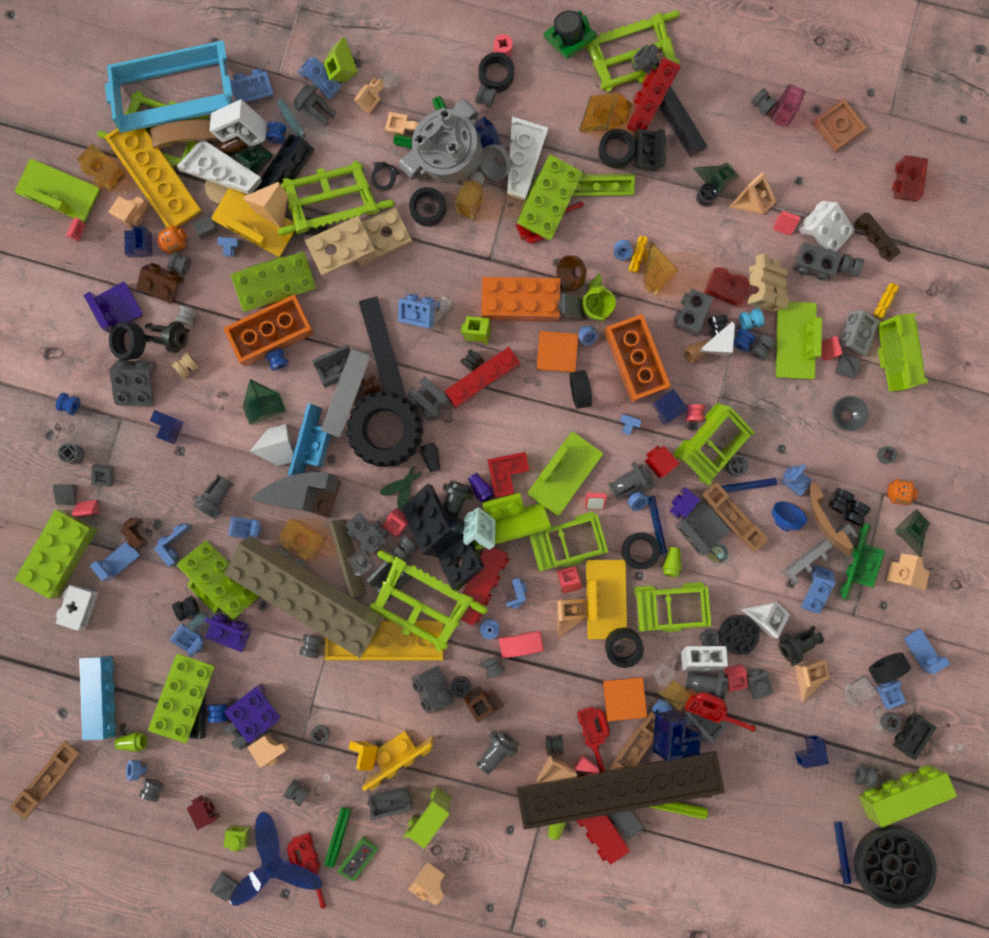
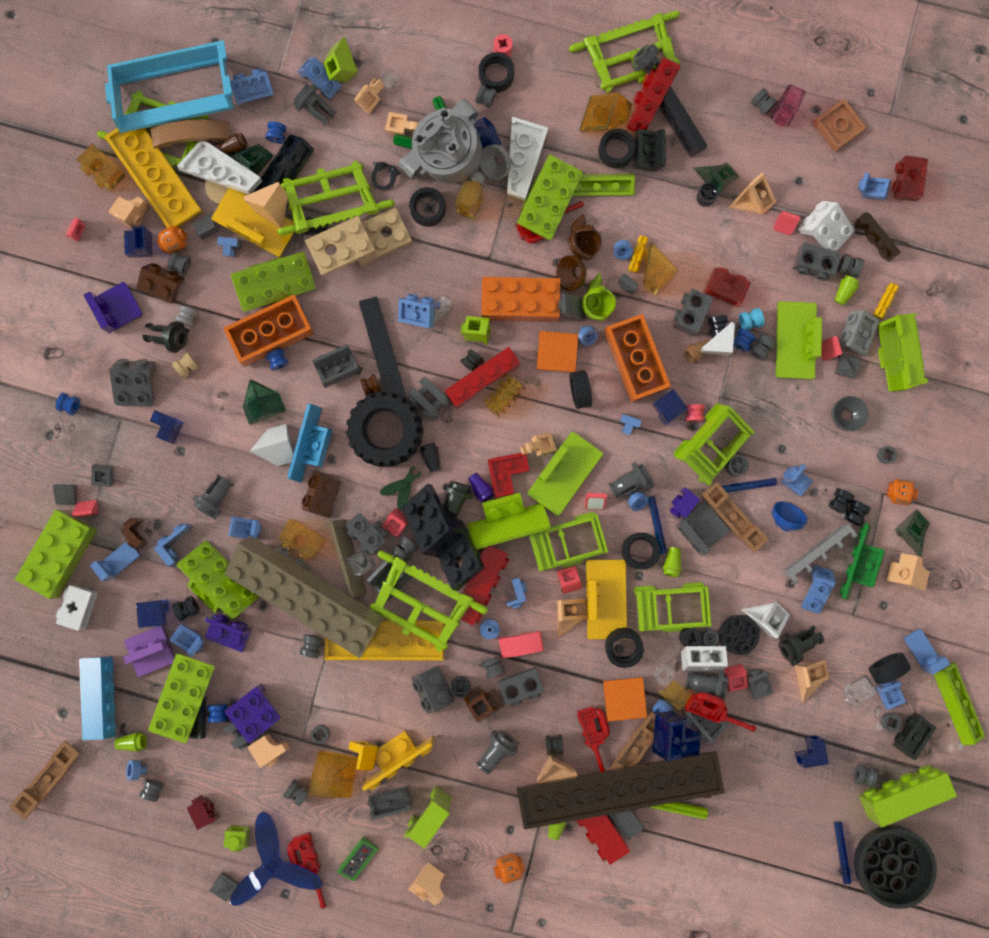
lime bracket [14,159,100,223] -> none
dark grey wheel [58,443,85,465] -> none
black tyre [109,322,146,360] -> none
clear light blue tile [186,612,209,632] -> none
white brick [209,99,267,147] -> none
dark grey slope [252,472,338,513] -> none
clear light blue tile [277,98,306,138] -> none
light grey slope [321,348,370,438] -> none
green axle [324,807,351,868] -> none
light aqua bracket [463,507,496,550] -> none
piece [543,10,597,60] -> none
coral slope [573,755,599,773] -> none
red brick [645,445,679,479] -> none
clear light blue tile [708,544,728,563] -> none
tan hips [747,253,789,312] -> none
medium nougat slope [810,480,854,555] -> none
none -> medium lavender bracket [123,625,175,677]
none -> clear blue piece [136,599,169,628]
none -> clear yellow slope [308,750,358,798]
none -> clear yellow piece [484,375,526,419]
none -> orange head [493,853,525,884]
none -> dark grey brick [498,667,544,707]
none -> light nougat plate [520,433,557,456]
none -> reddish brown hair [568,214,602,260]
none -> dark grey tile [617,273,639,295]
none -> black wheel [679,628,701,647]
none -> lime cone [834,275,860,306]
none -> medium blue bracket [858,172,891,200]
none -> lime slope [934,662,985,745]

